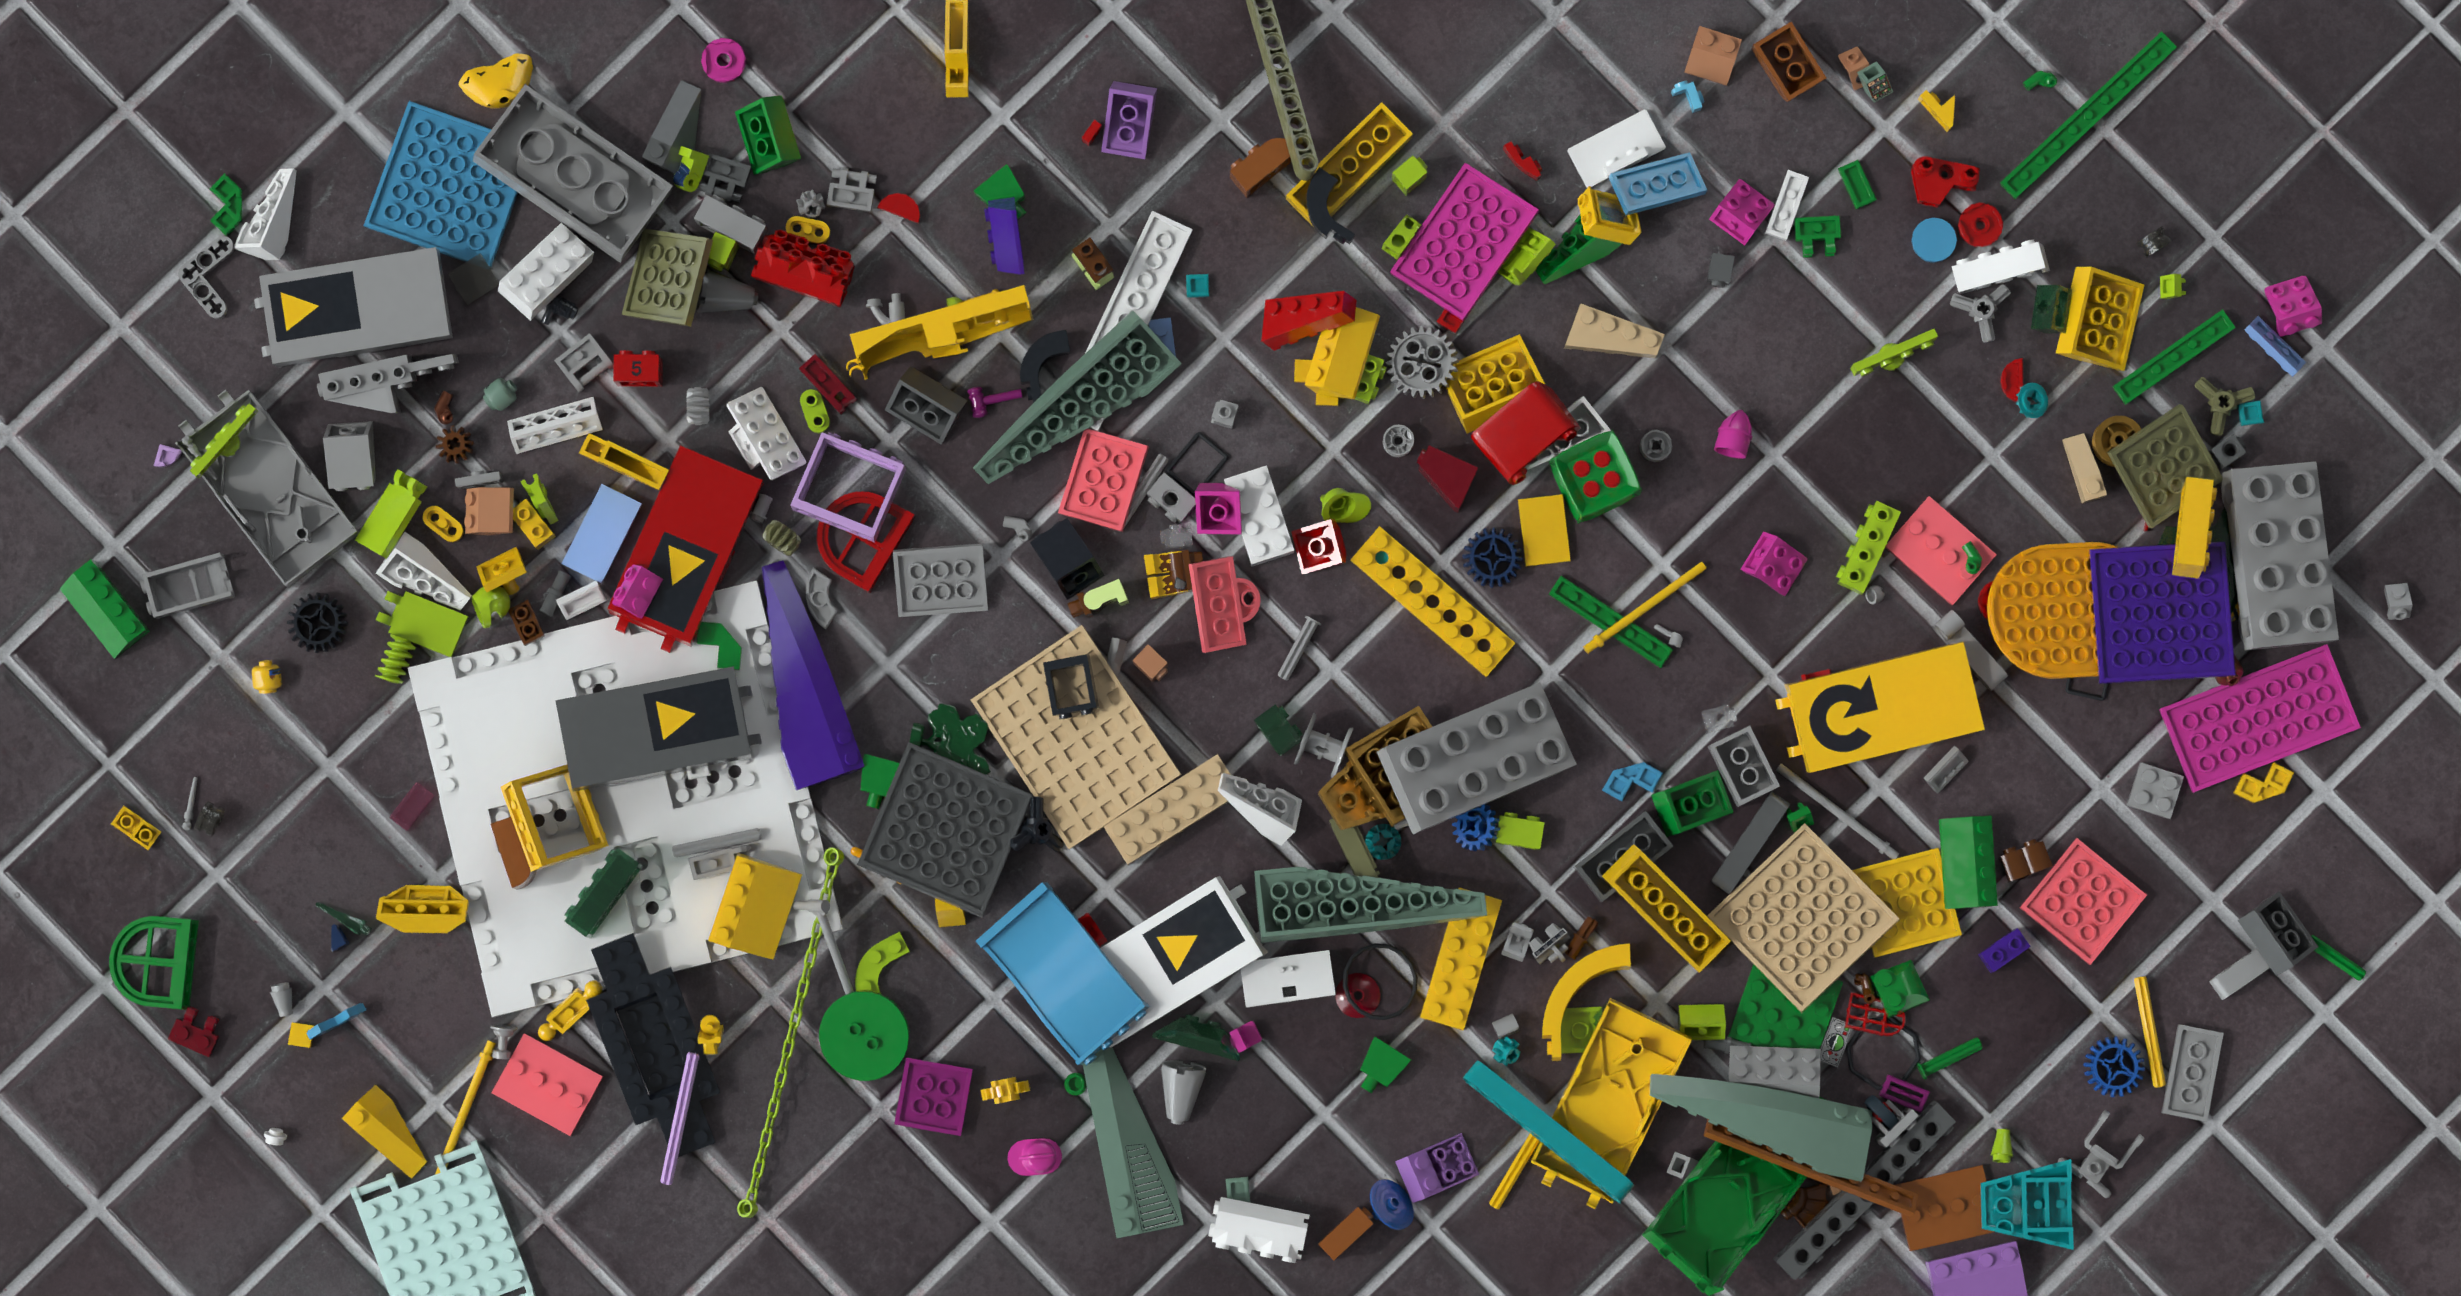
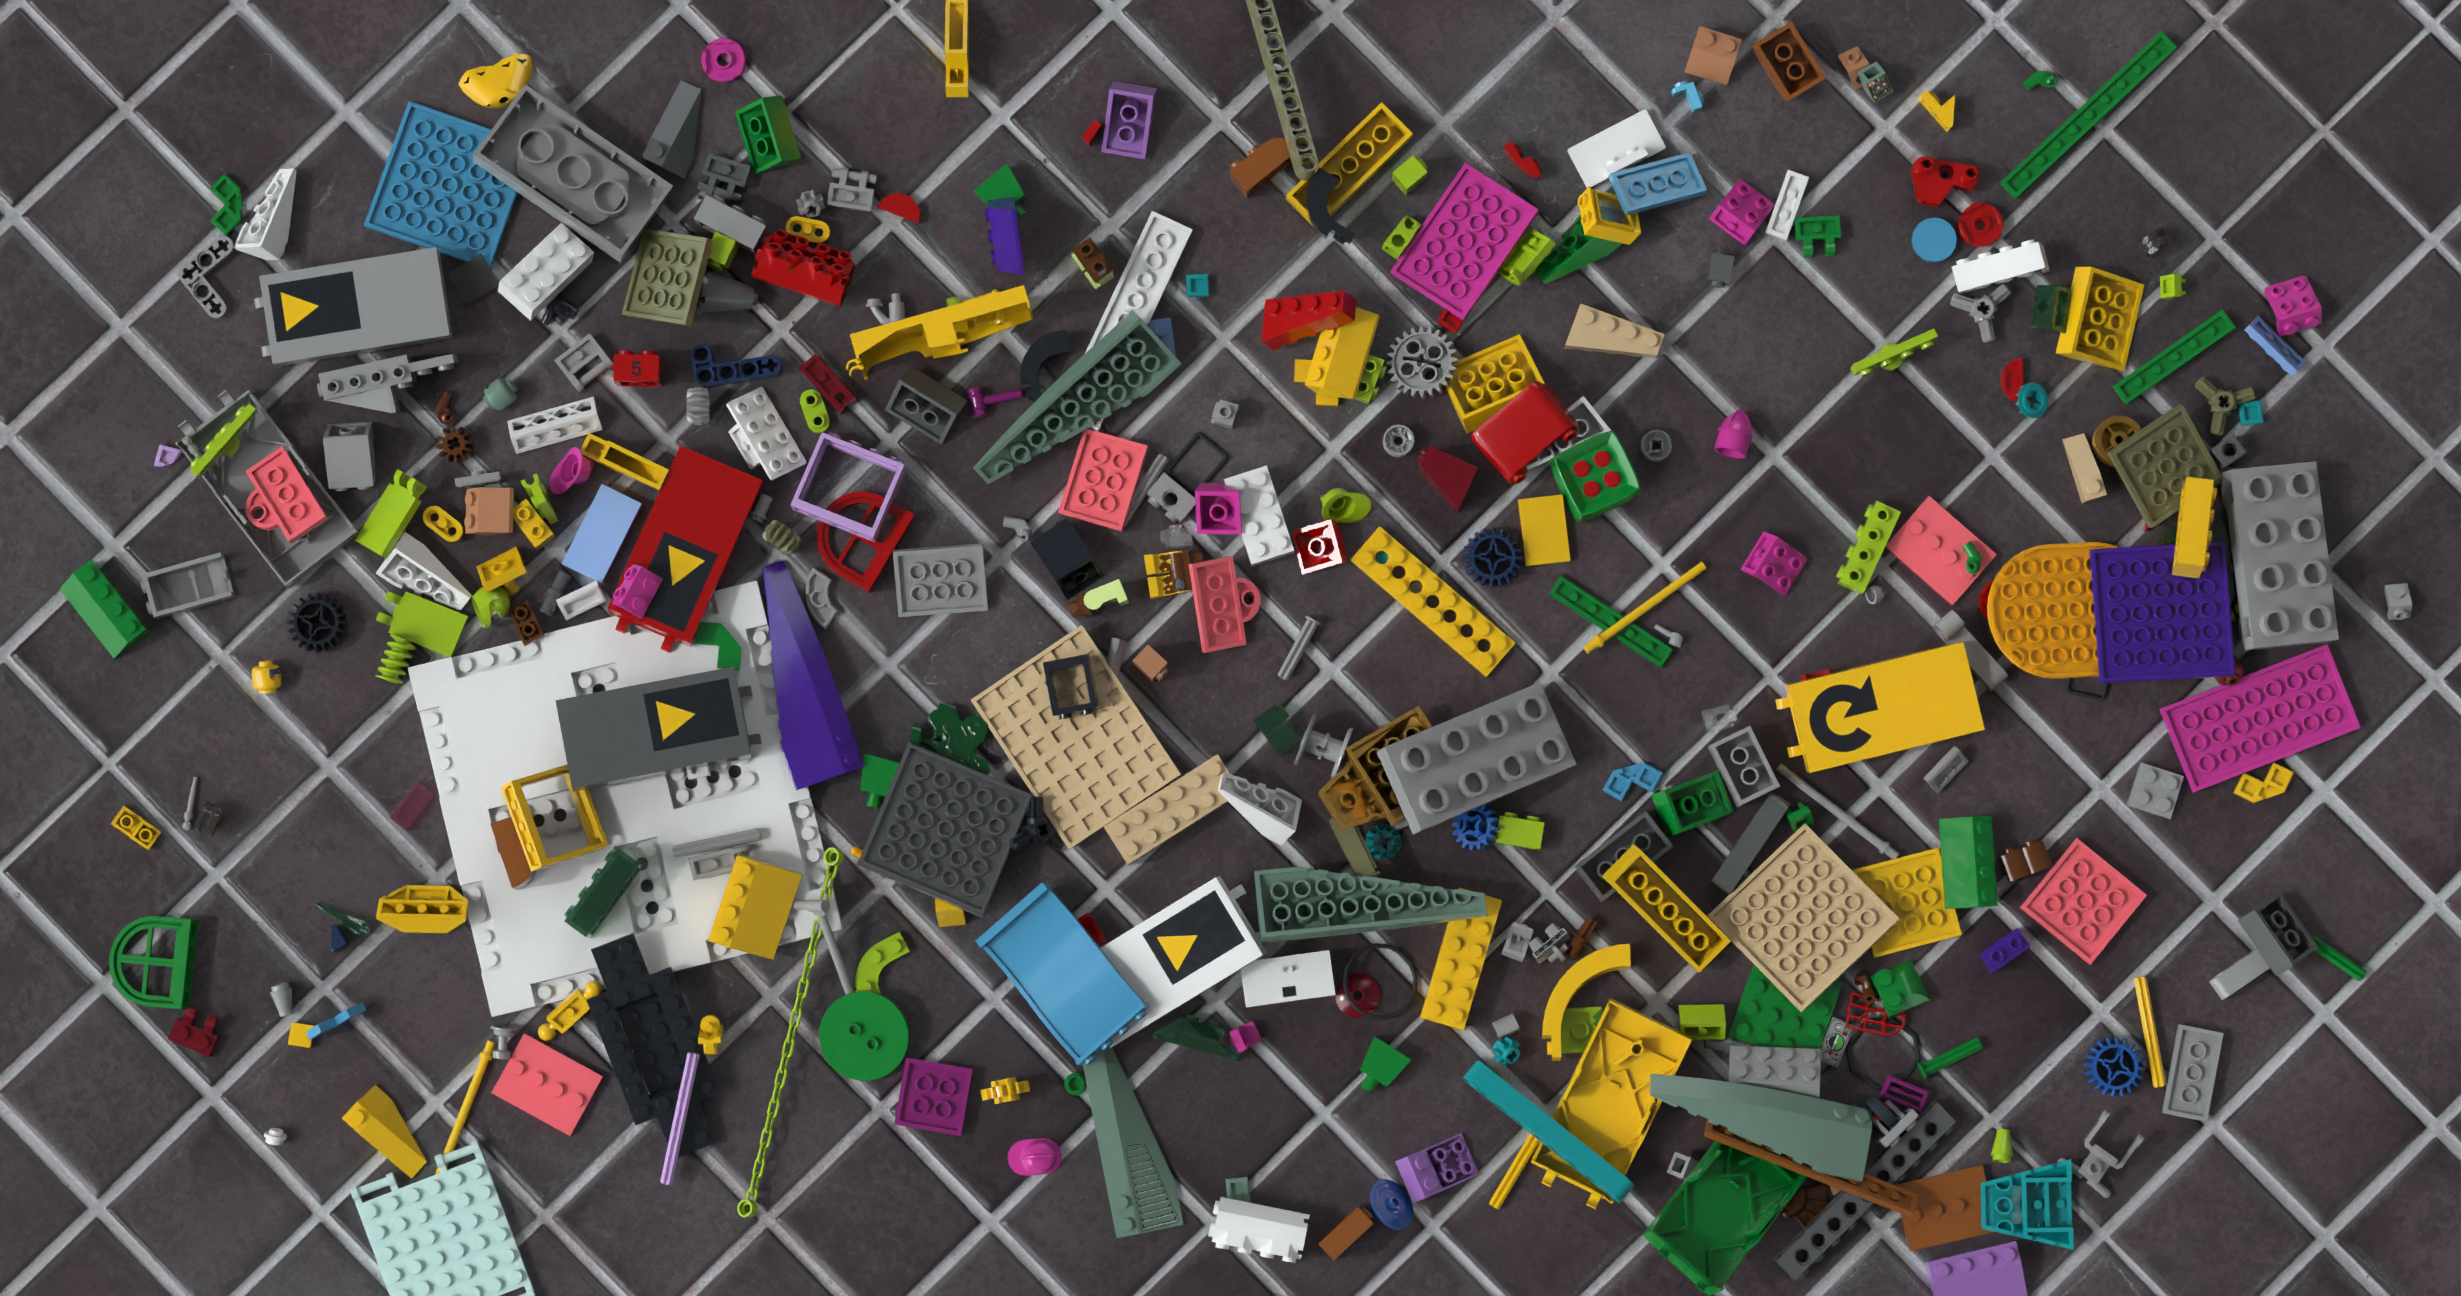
lime leg [673,146,709,192] -> none
light grey cone [1161,1060,1206,1125] -> none
green tile [1837,160,1877,210] -> none
none -> coral plate [245,446,328,544]
none -> dark pink piece [549,447,594,495]
none -> dark blue beam [691,344,783,388]

